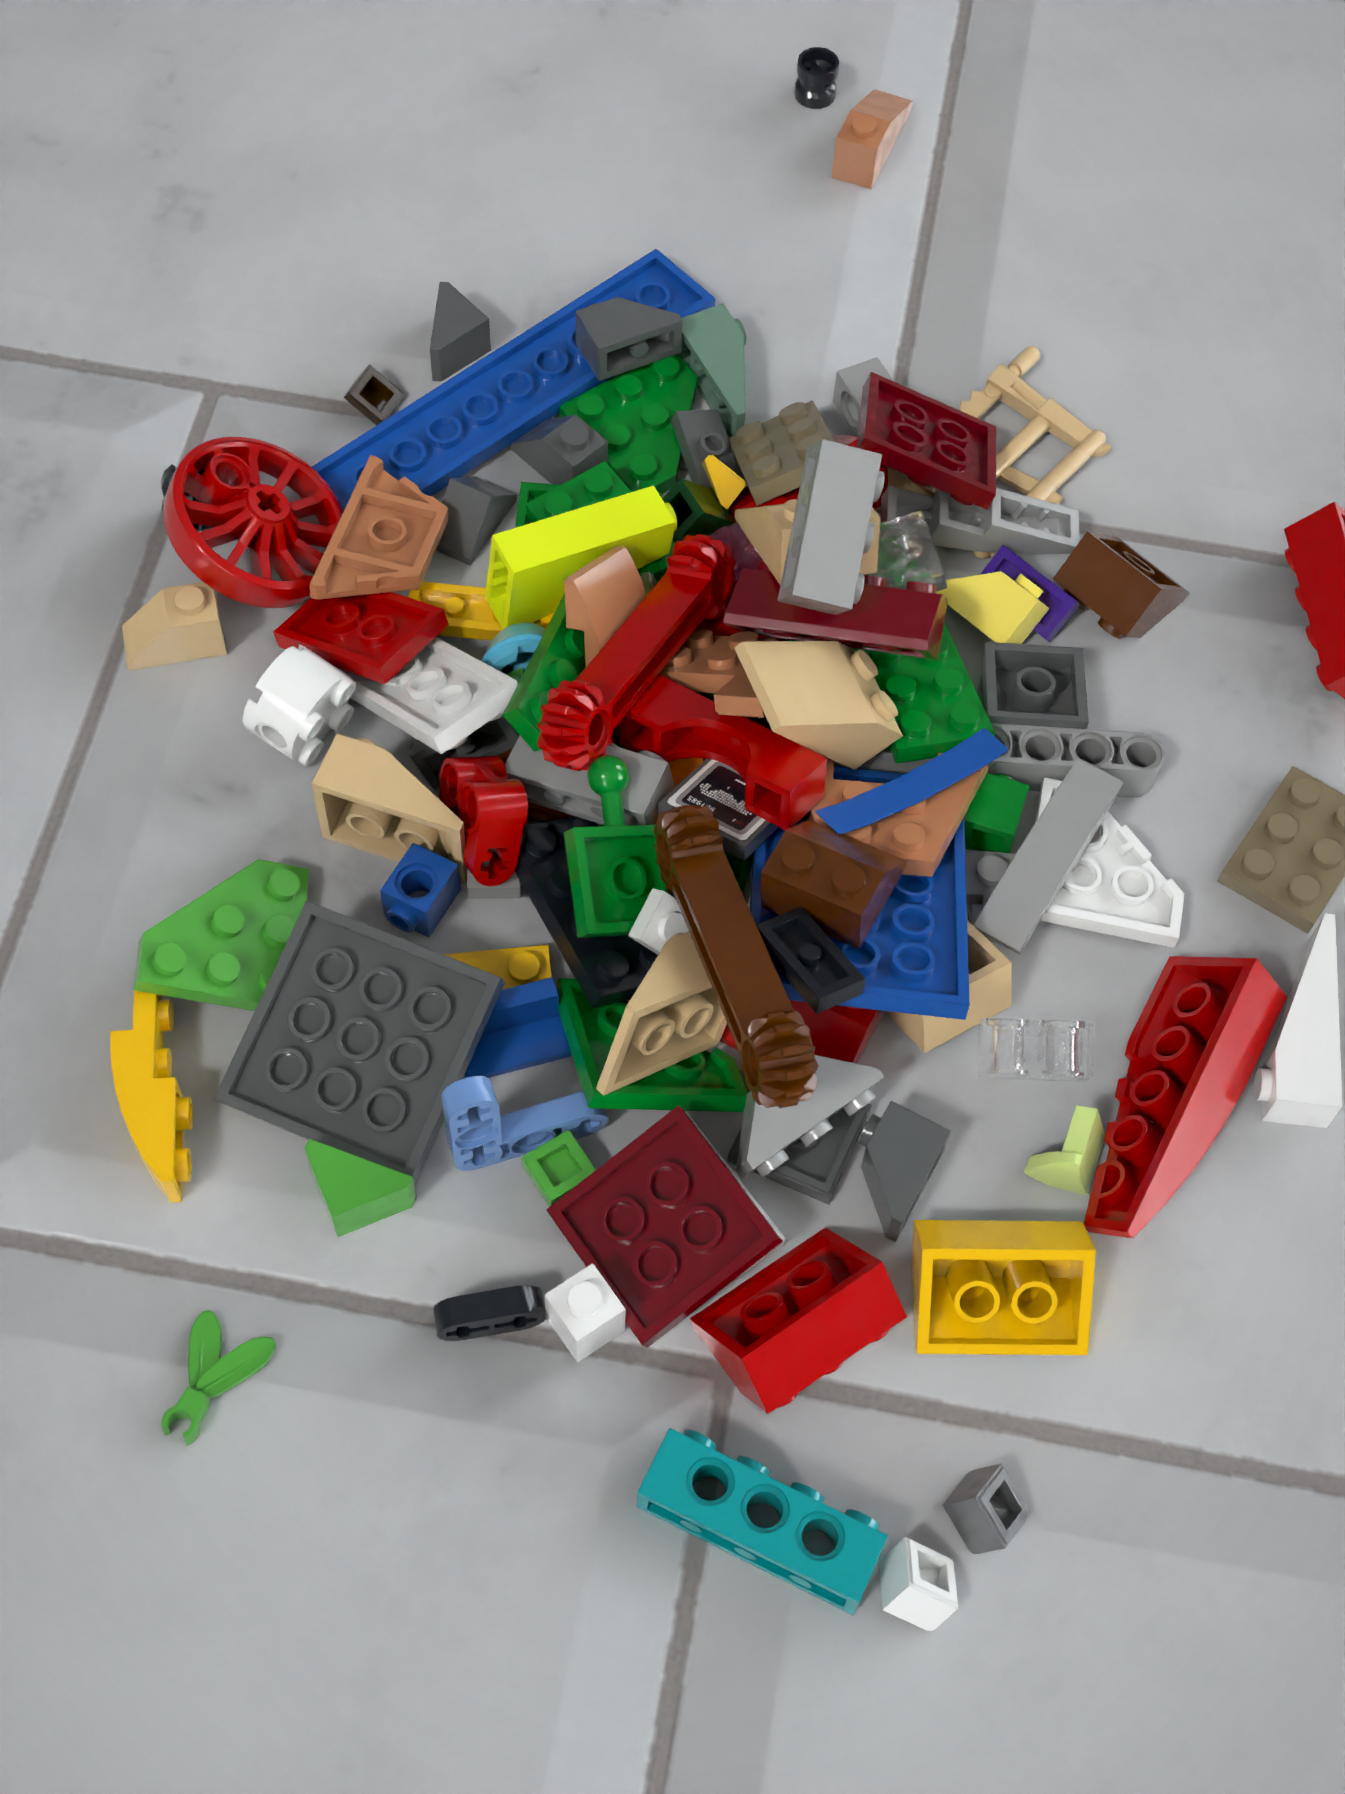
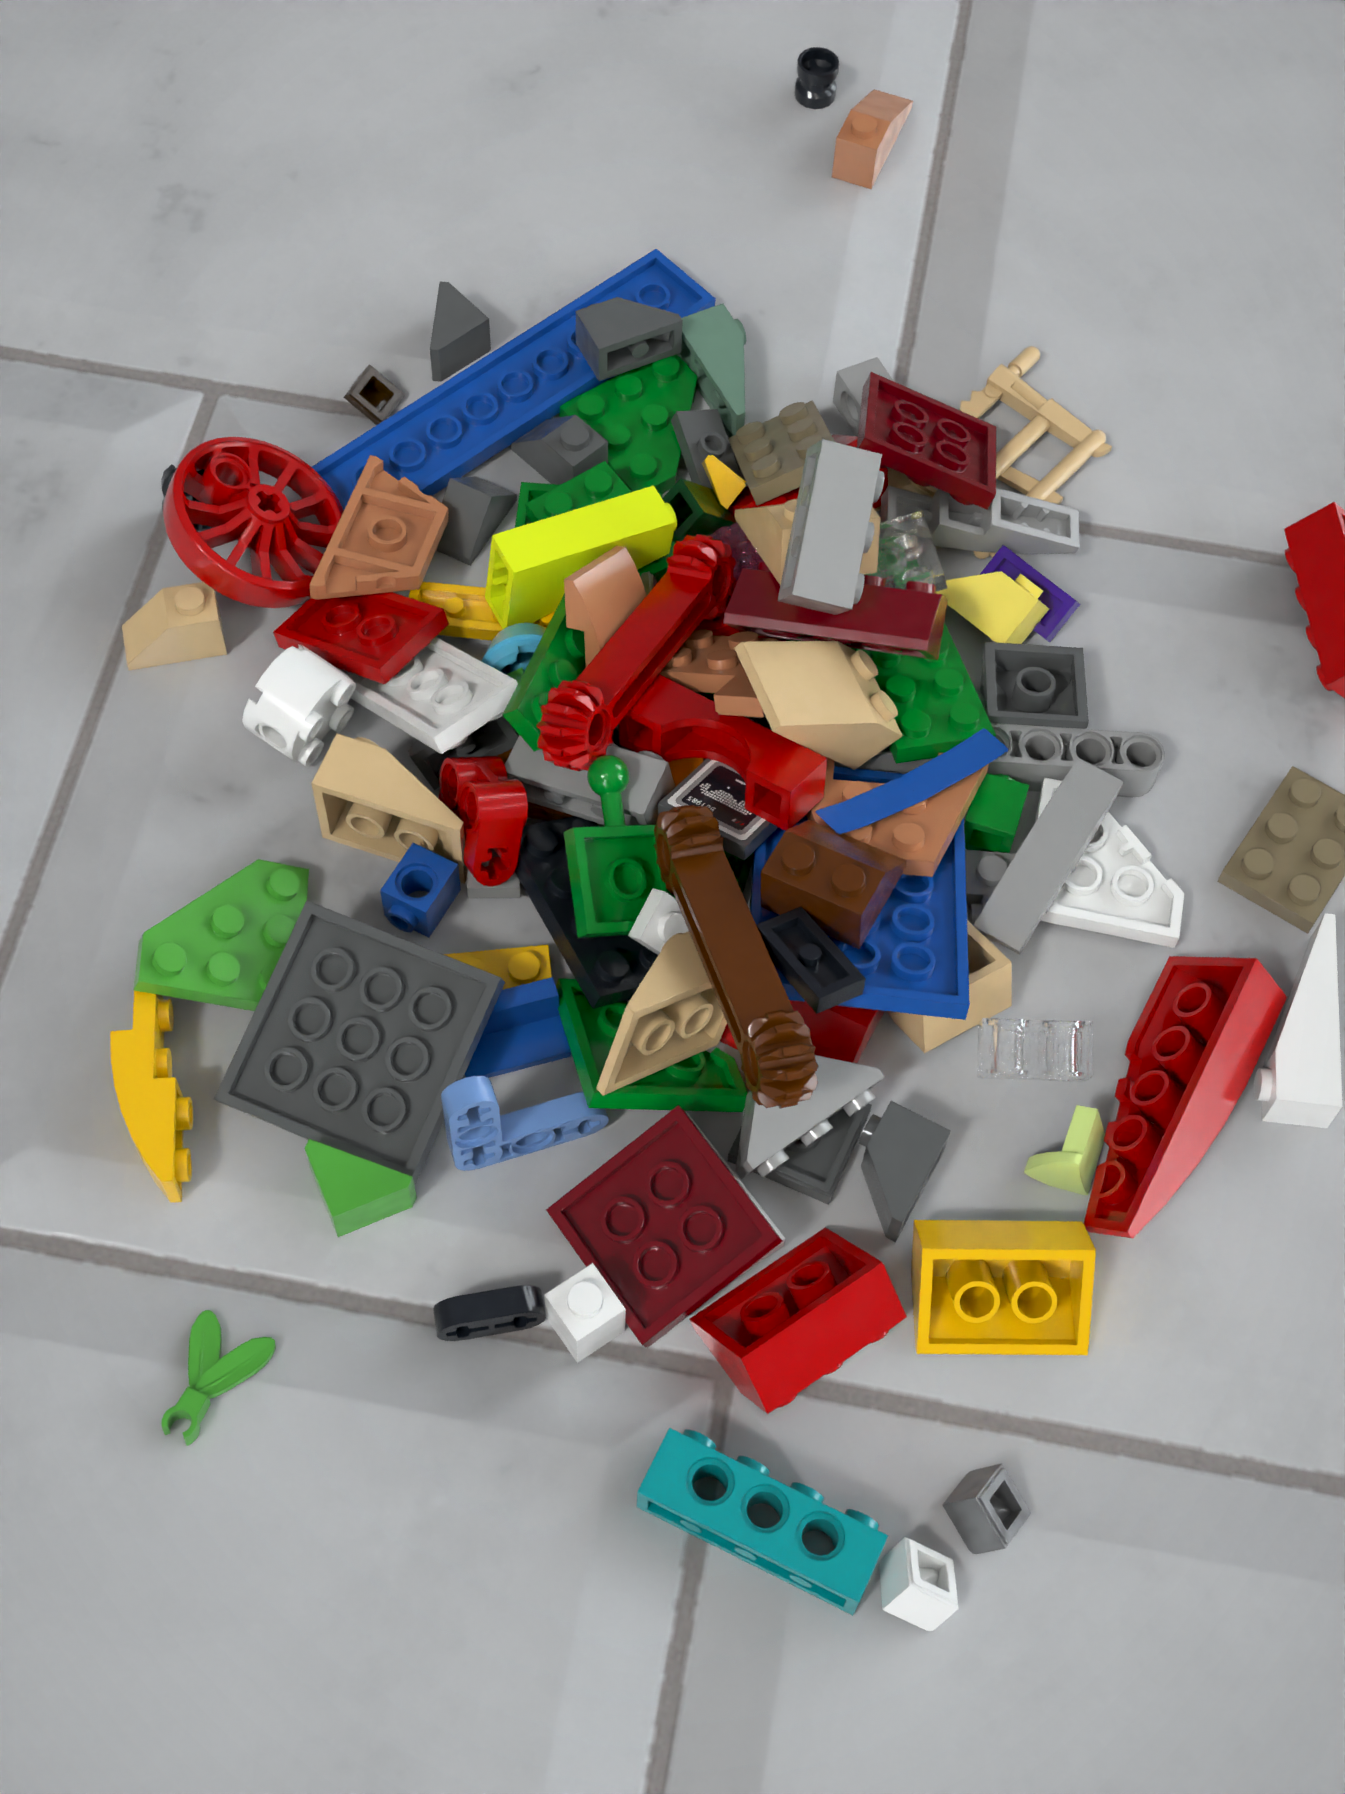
bright green plate [521,1129,596,1207] -> none
reddish brown slope [1053,531,1189,639] -> none

